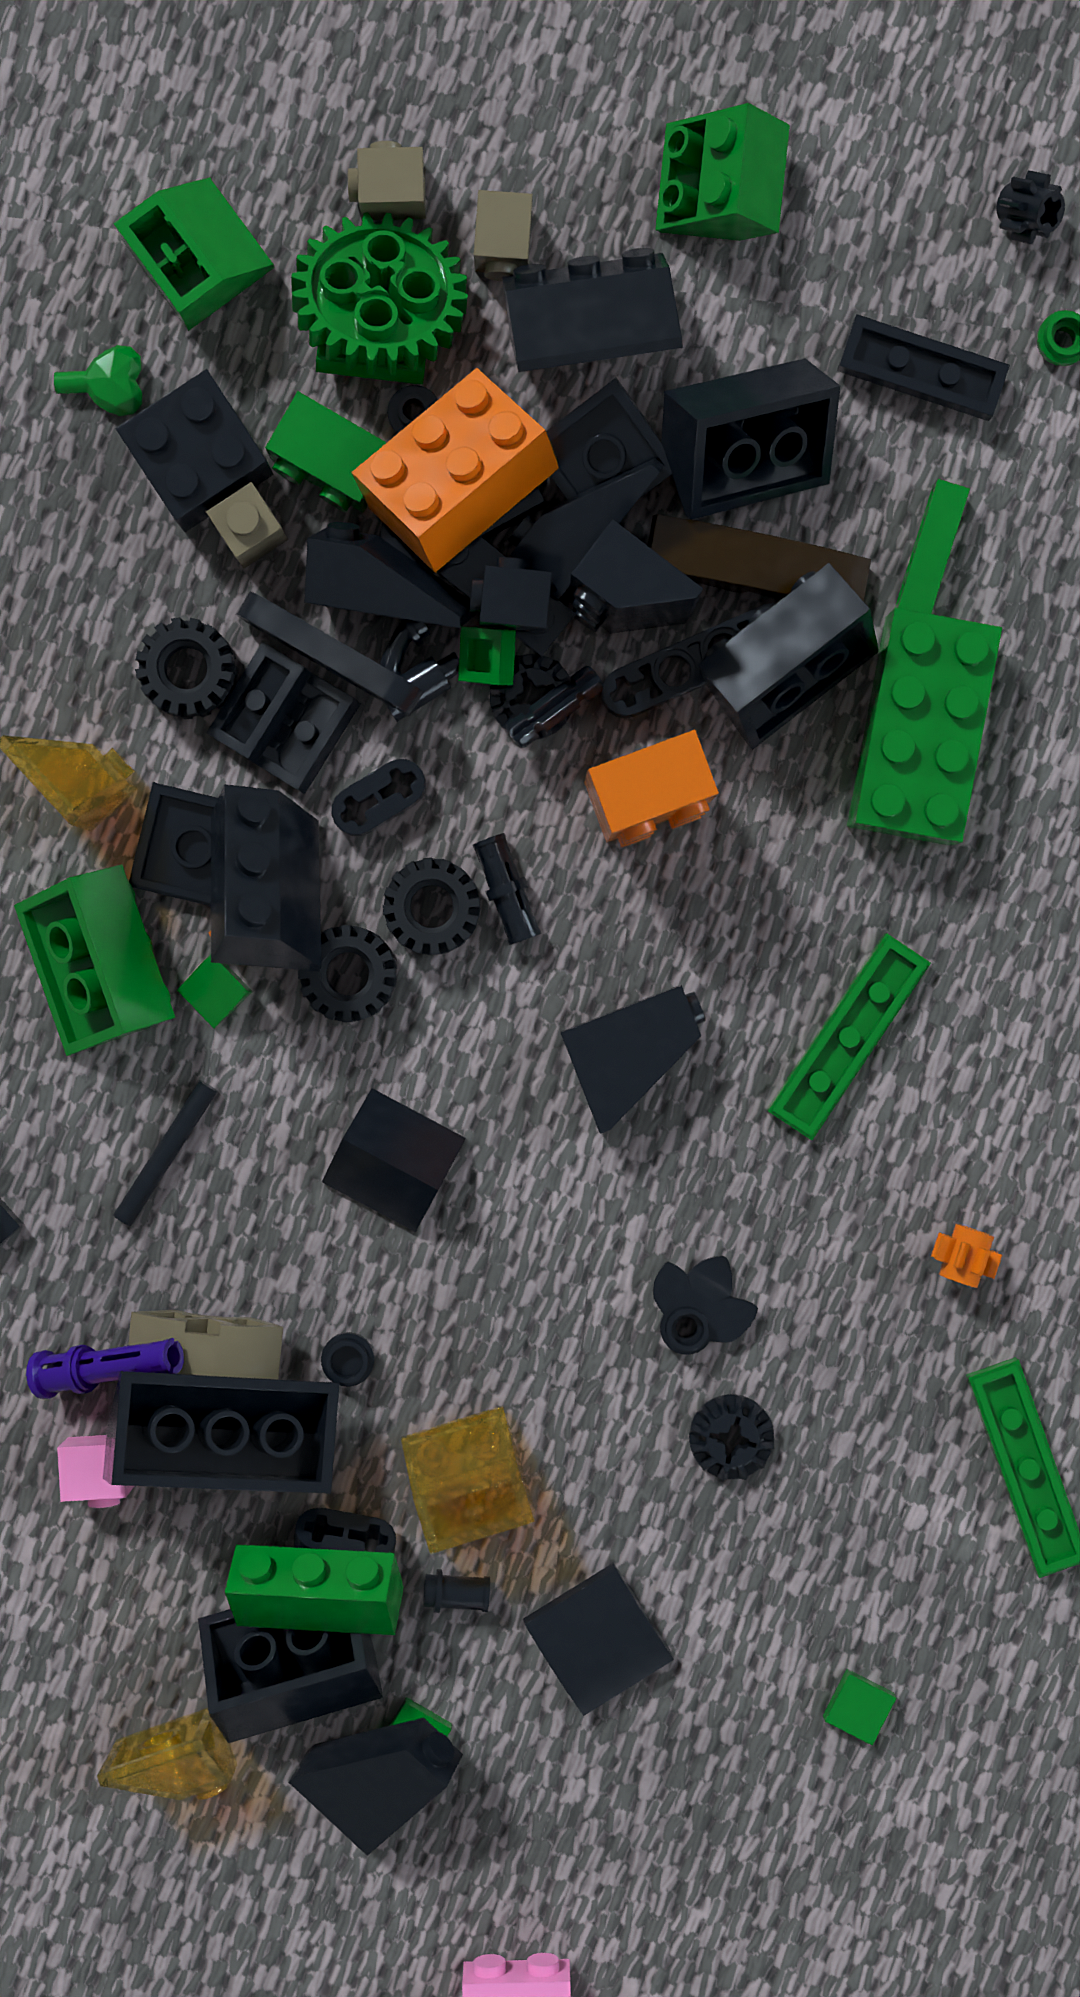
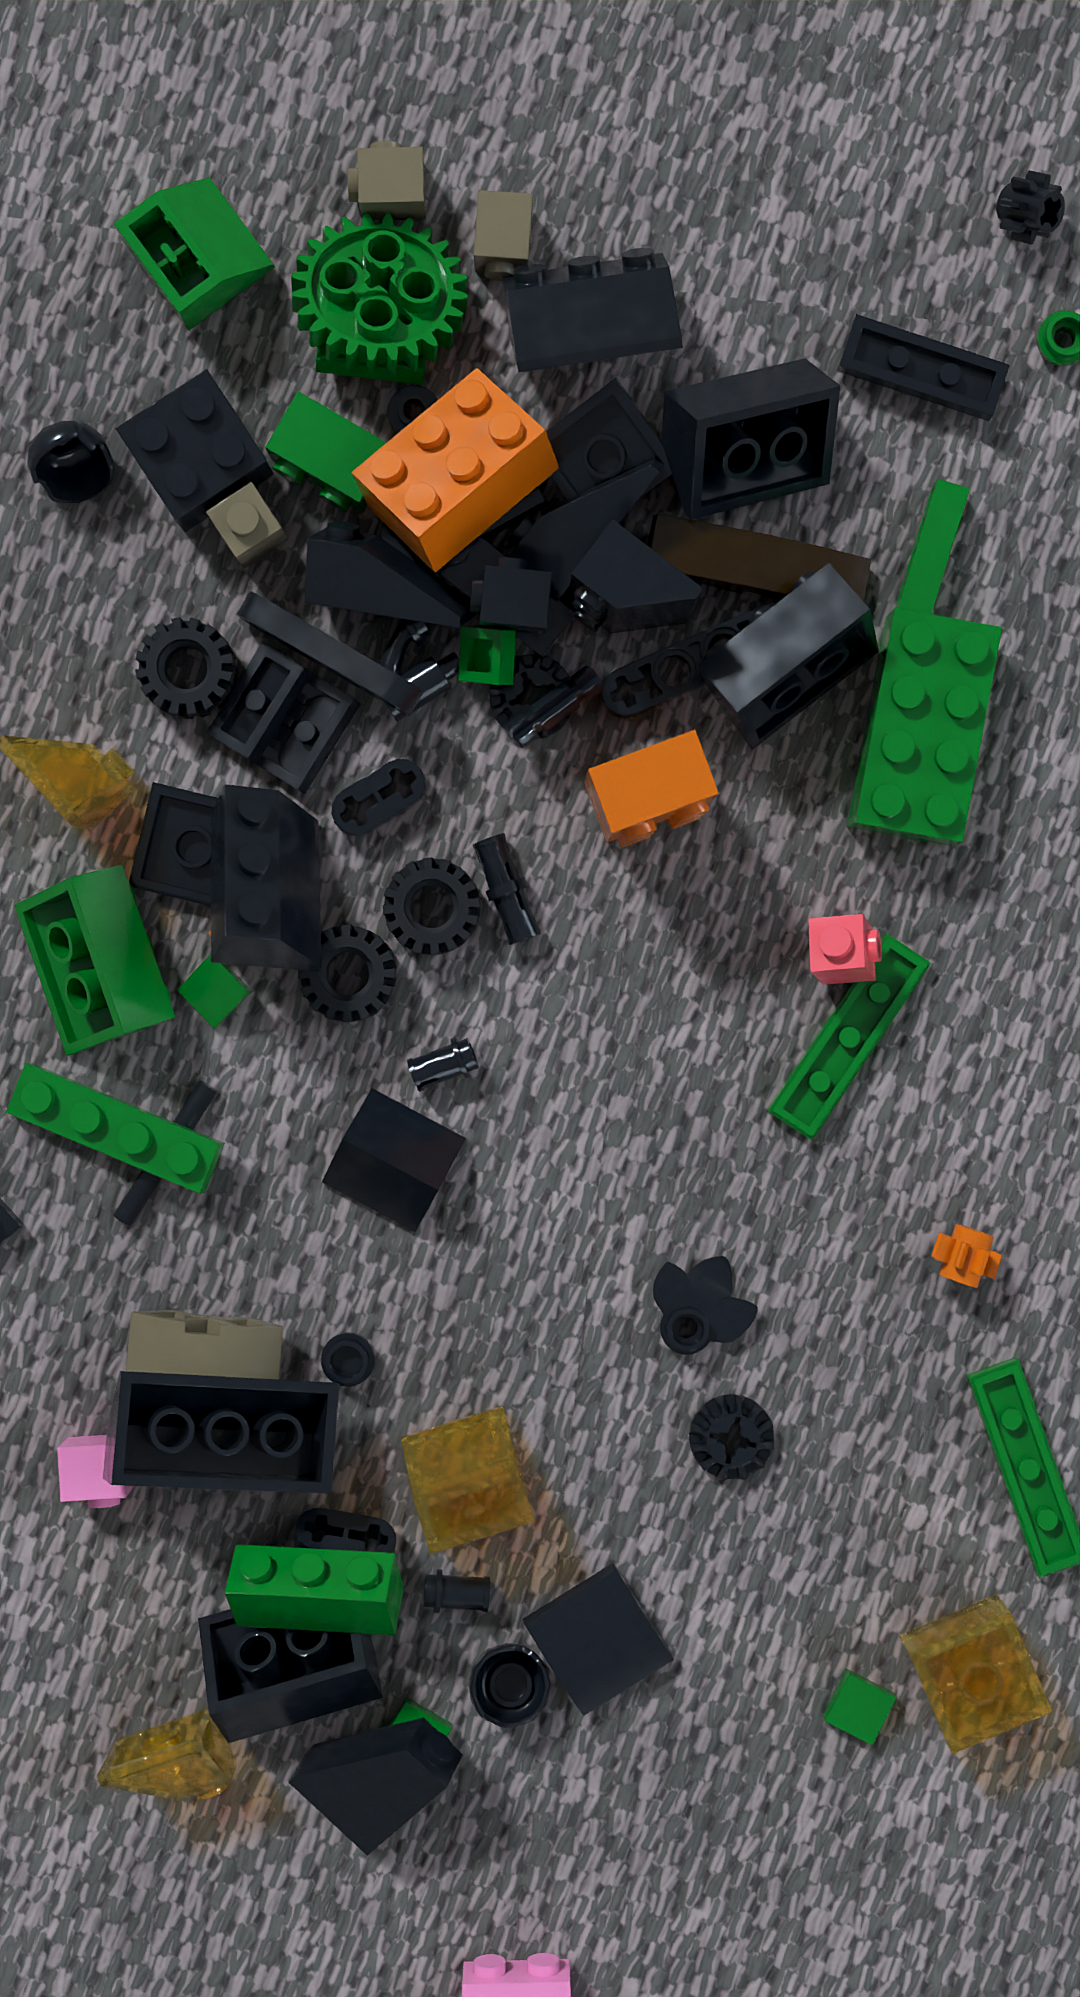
dark purple pin [26,1338,184,1399] -> none
green rock [54,345,143,417] -> none
black slope [560,985,706,1134] -> none
green slope [655,103,790,241] -> none
none -> green plate [6,1063,225,1194]
none -> black hair [27,420,115,503]
none -> black pin [407,1037,479,1092]
none -> black hair [468,1643,551,1728]
none -> coral brick [808,914,882,985]
none -> clear yellow brick [899,1594,1052,1754]

